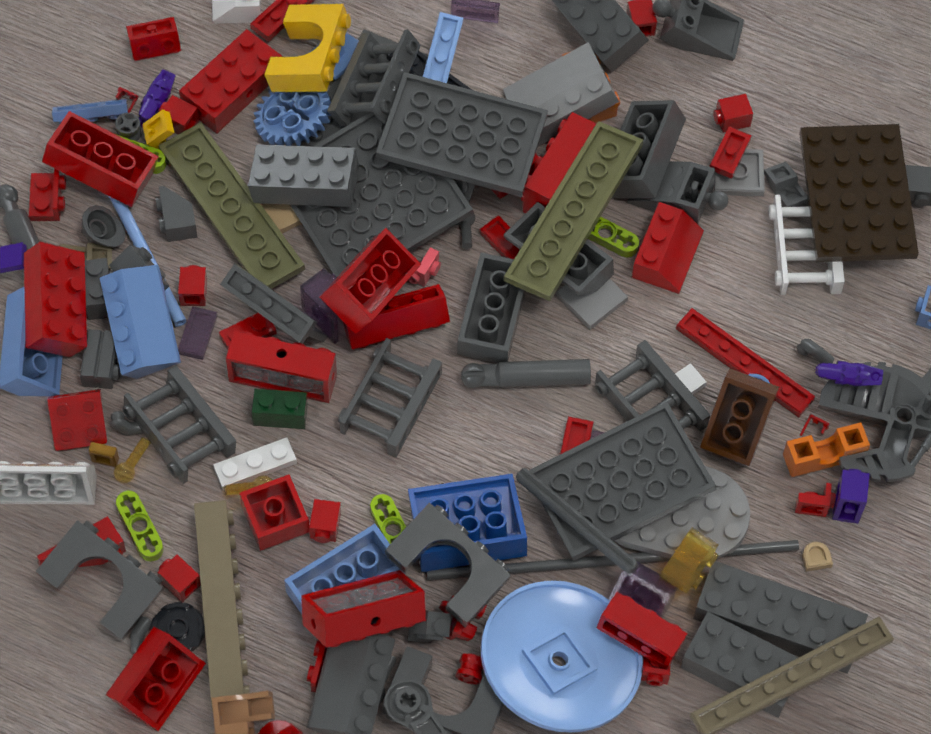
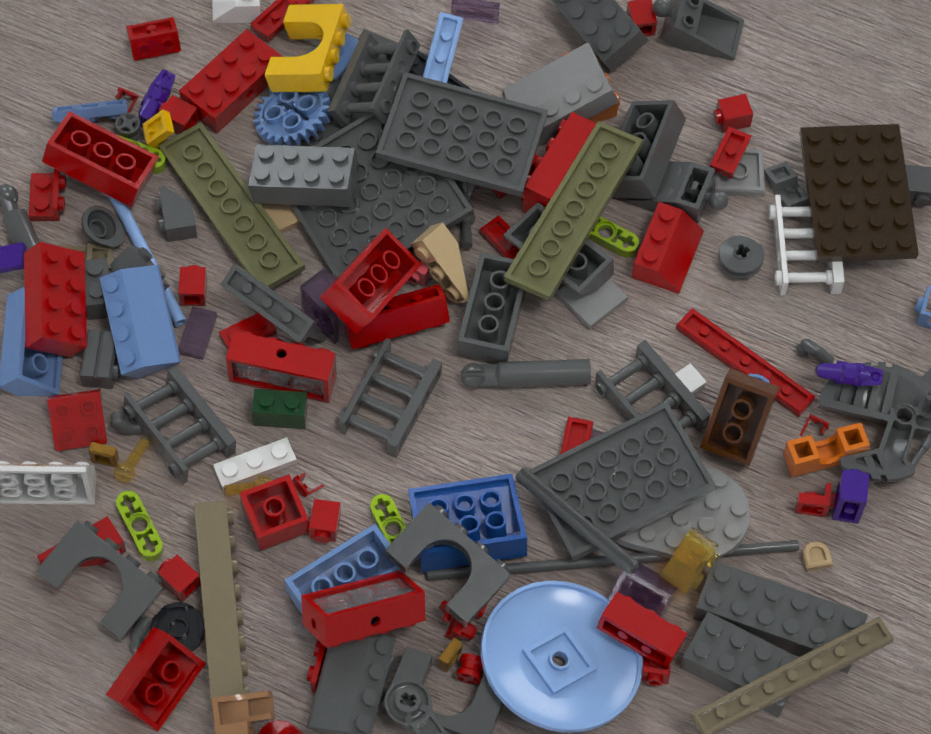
dark grey window [408,611,451,644] -> none
none -> red piece [292,473,324,497]
none -> tan slope [411,222,469,304]
none -> pearl gold tile [438,637,462,673]
none -> dark grey piece [718,235,765,278]

